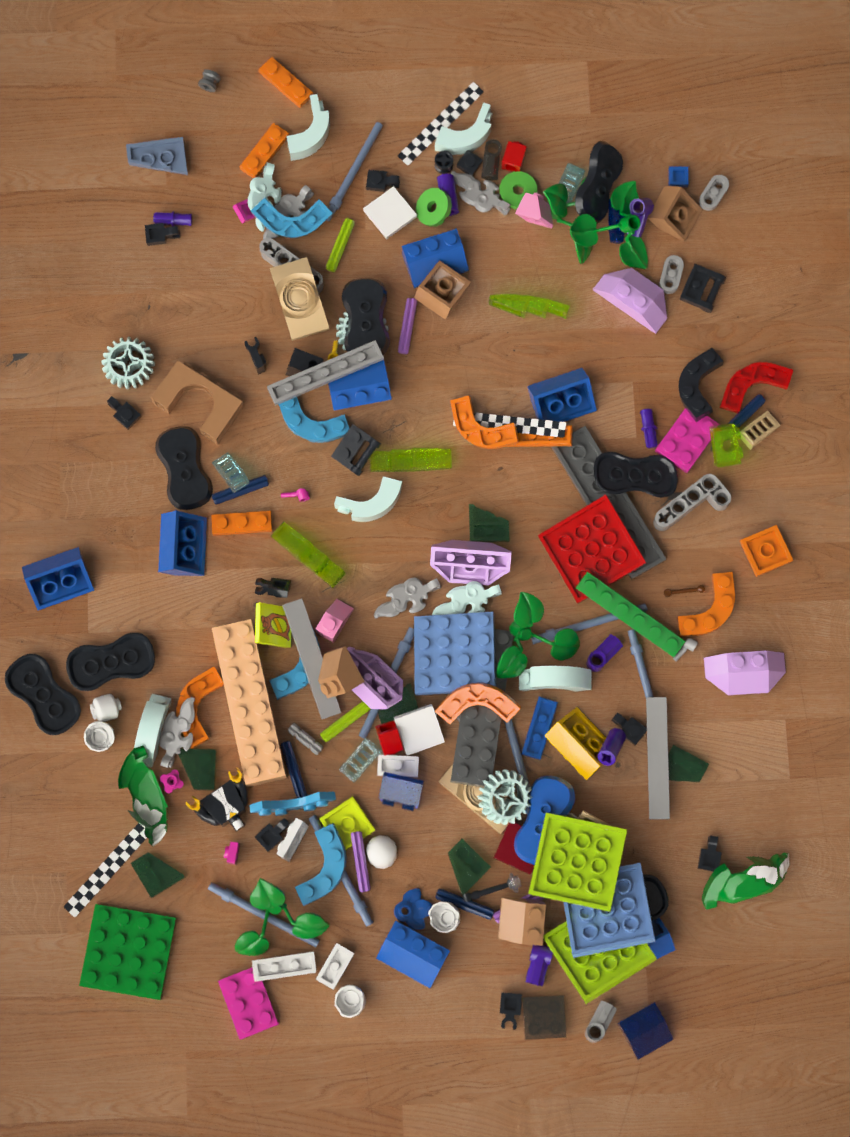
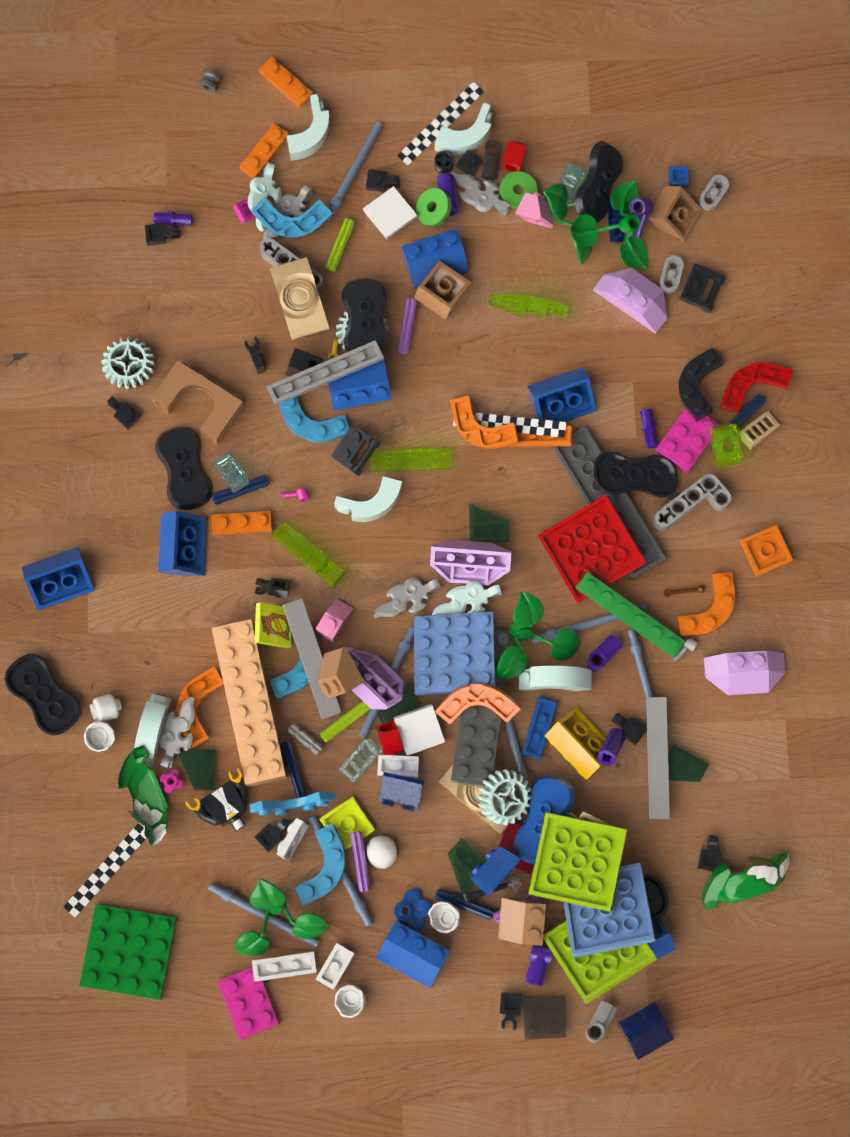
black plate [66,633,155,691] -> none
sand blue wing [126,137,188,175] -> none
clear green wing [131,852,186,898] -> none
dark pink plate [224,842,240,865] -> none
none -> blue slope [471,847,520,896]

